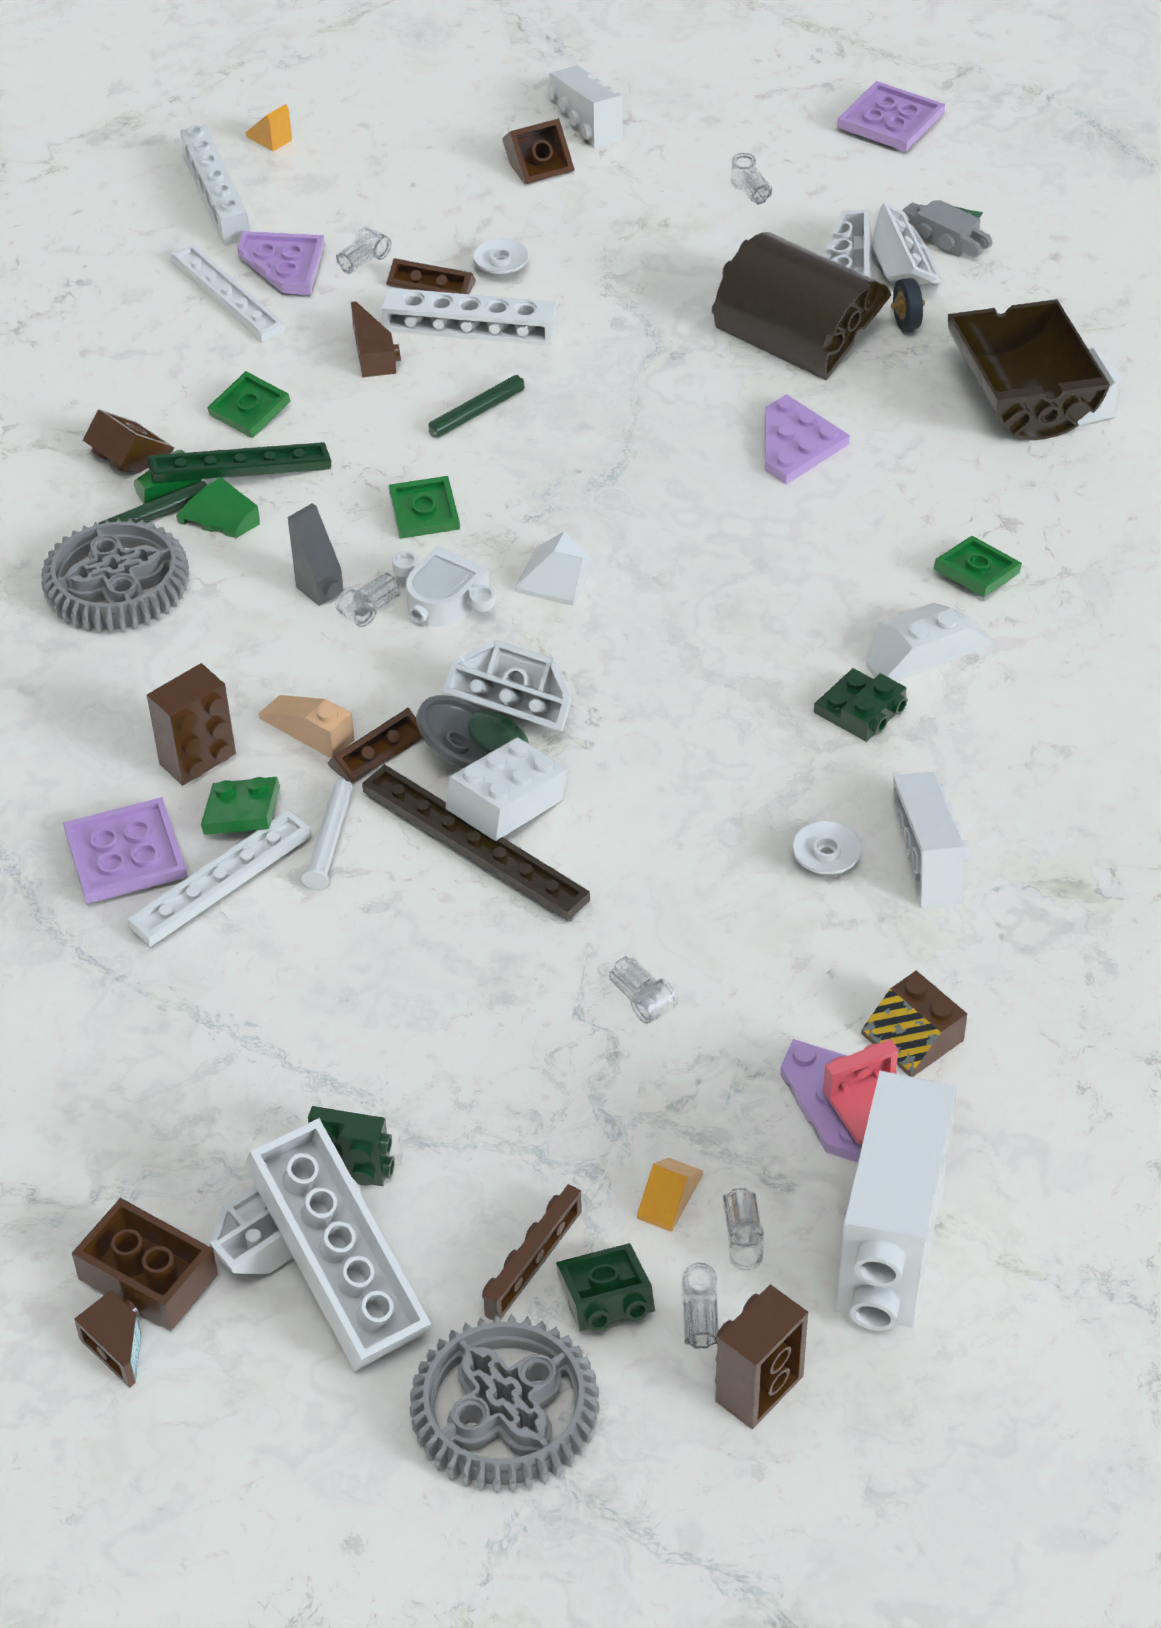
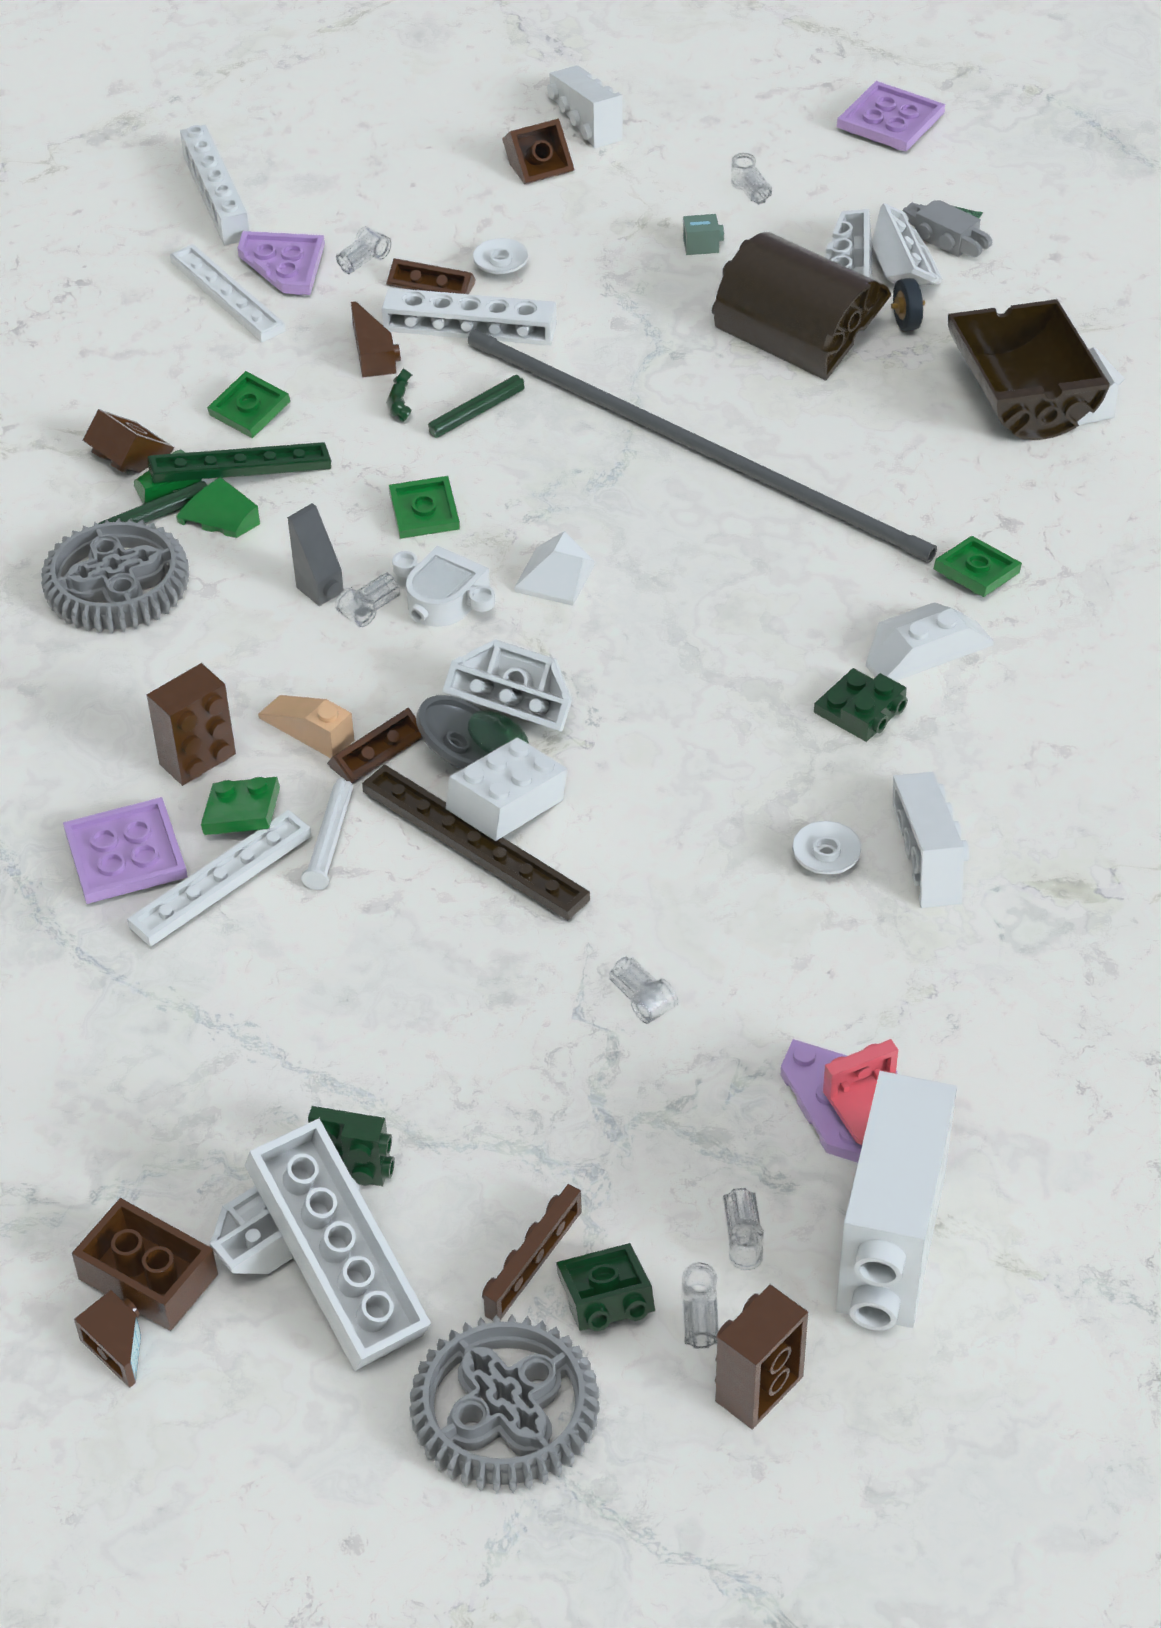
light orange slope [245,104,292,151] -> none
light orange slope [637,1158,703,1232] -> none
lavender plate [765,394,850,485] -> none
slope [861,970,968,1077] -> none
none -> dark green arm [386,368,413,422]
none -> dark grey piece [468,329,937,563]
none -> sand green brick [683,214,724,255]

